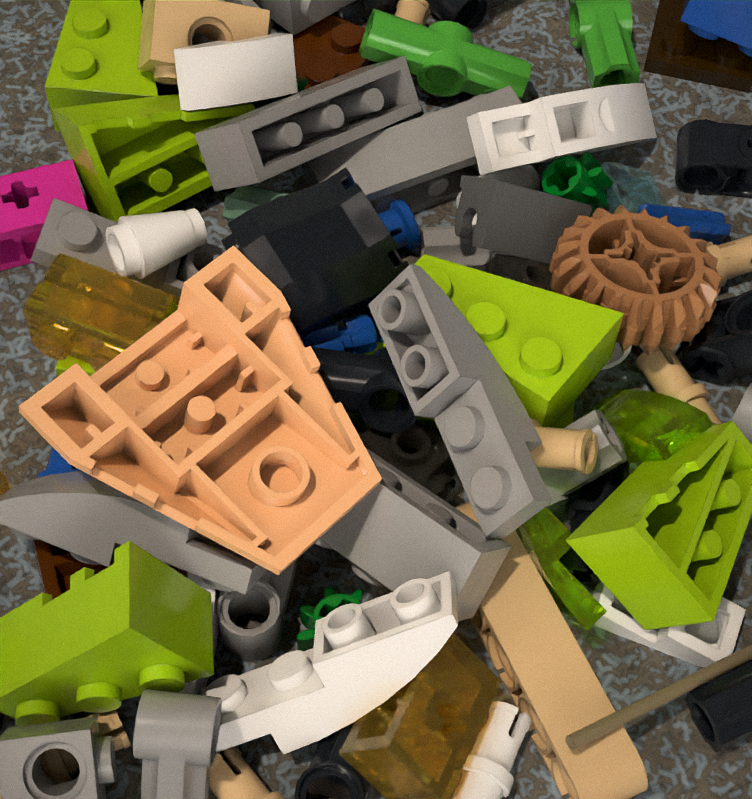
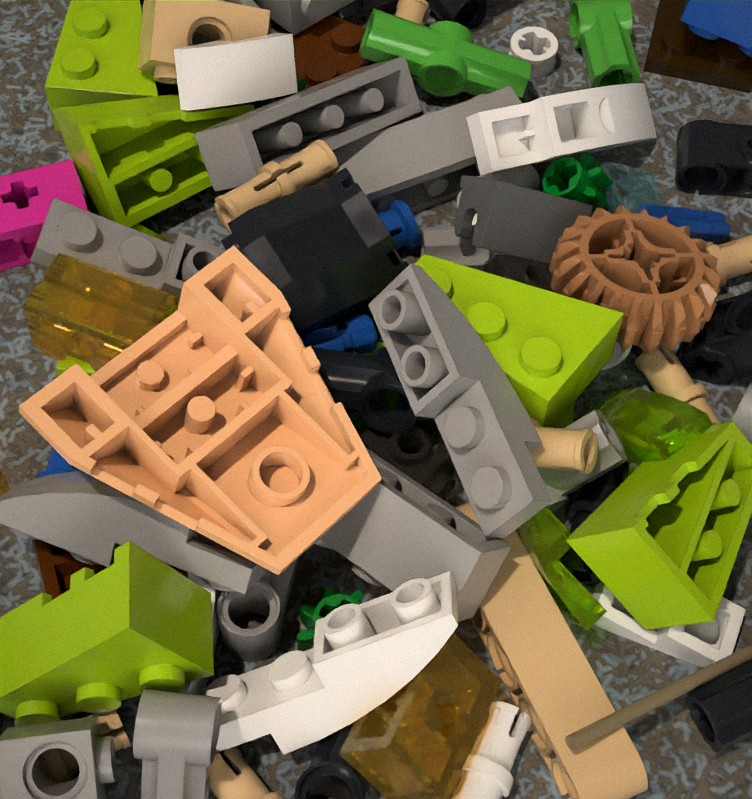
white cone [105,208,207,279] -> none
none -> tan pin [214,139,339,233]
none -> white bush [509,26,558,78]

